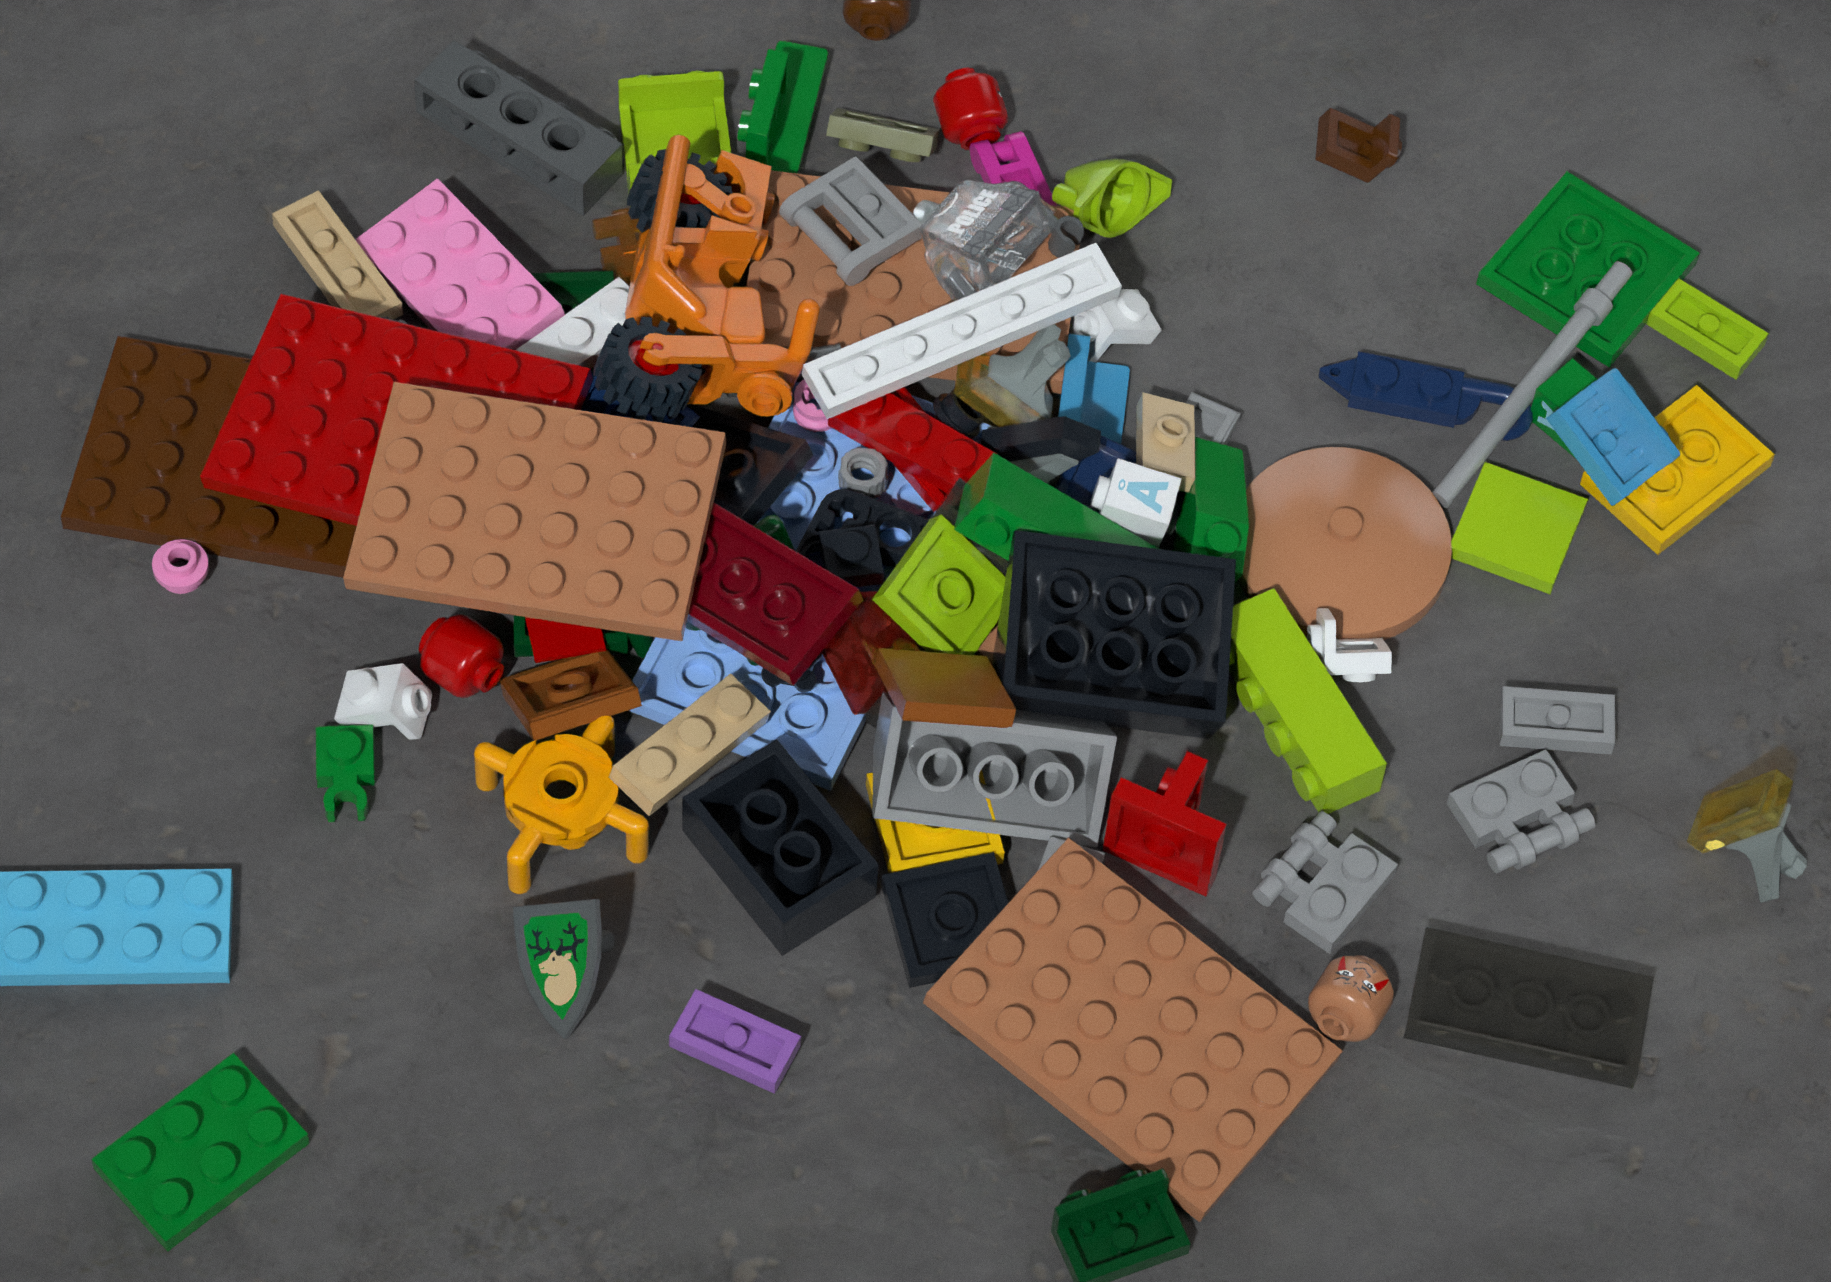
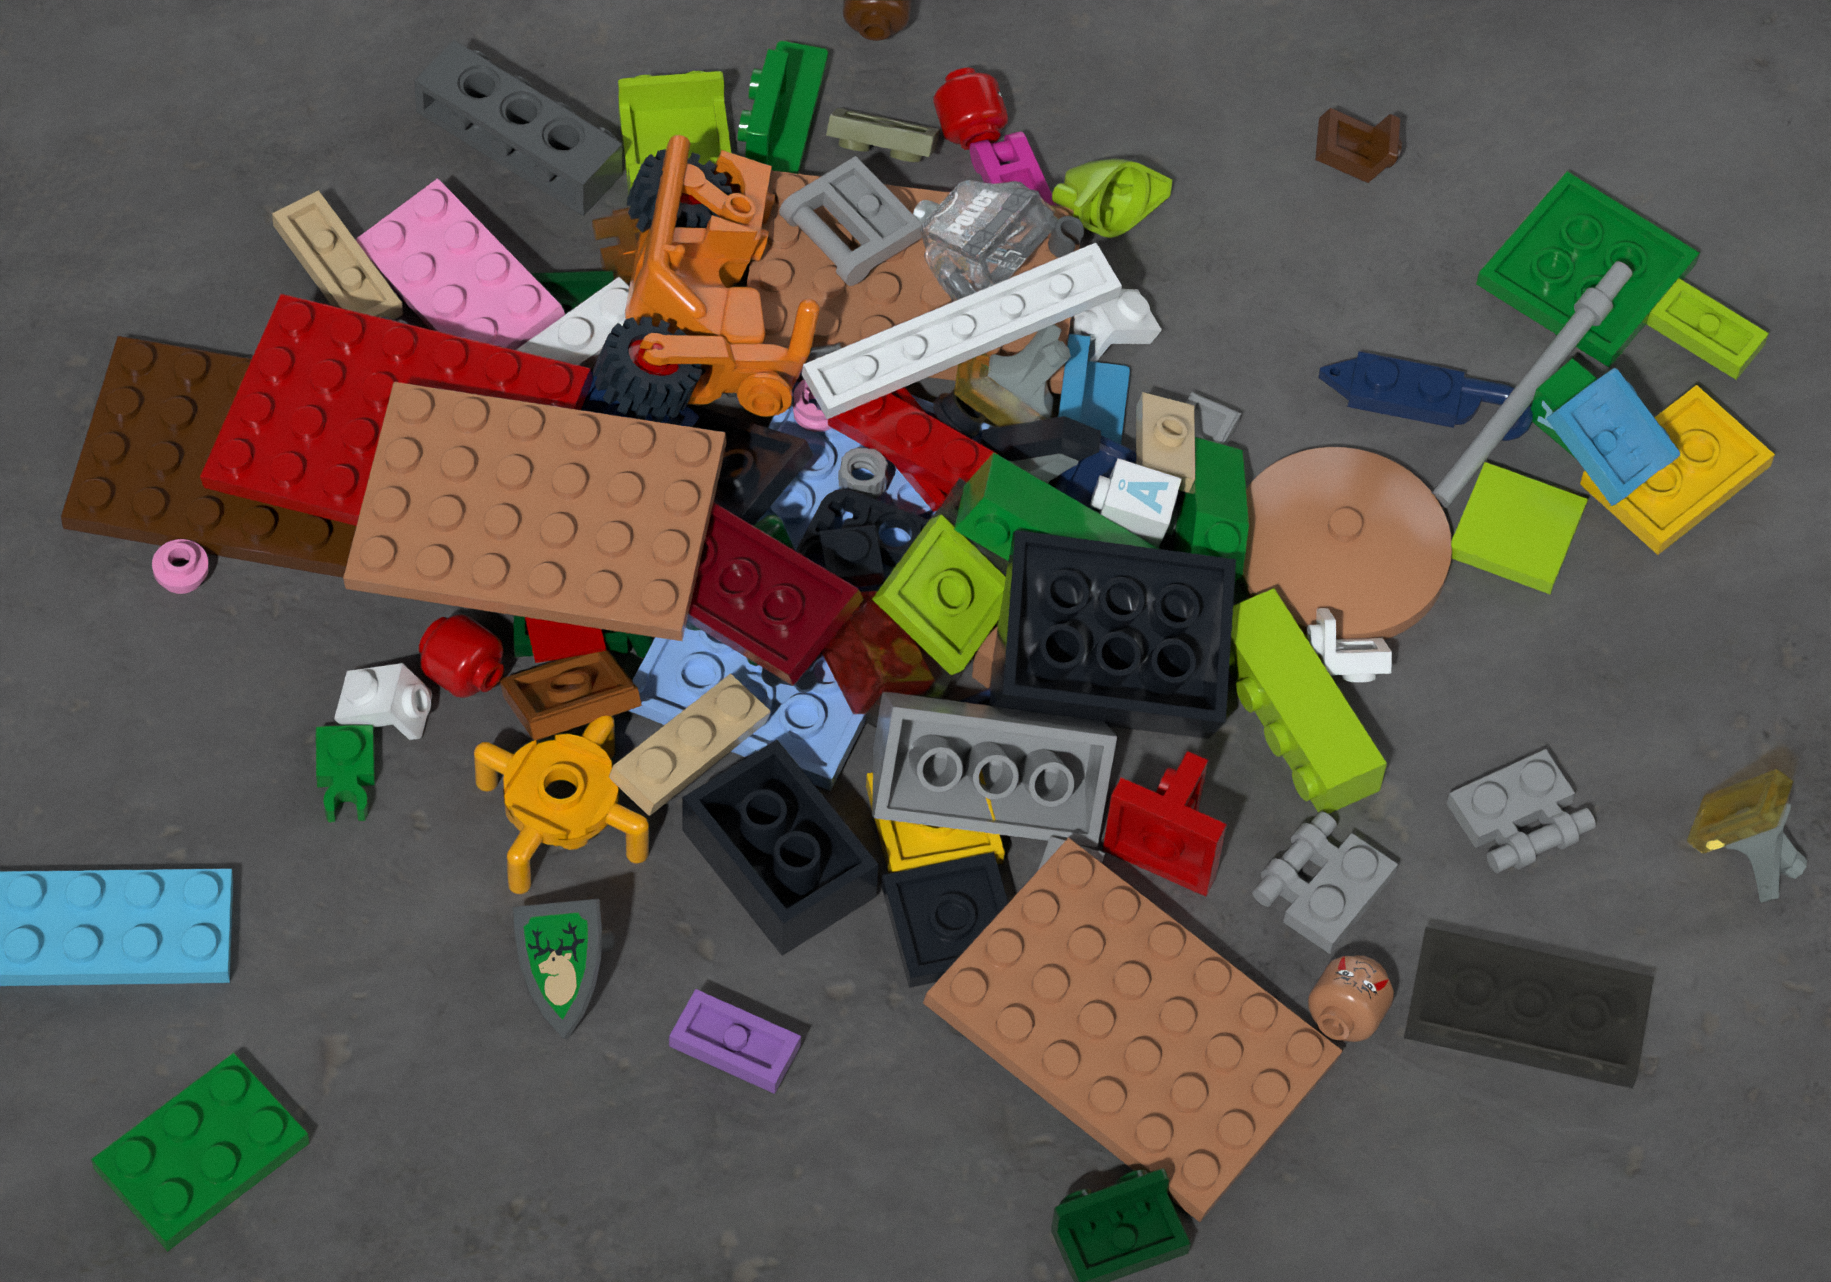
dark orange tile [875,648,1016,728] -> none
light grey plate [1499,686,1615,755] -> none

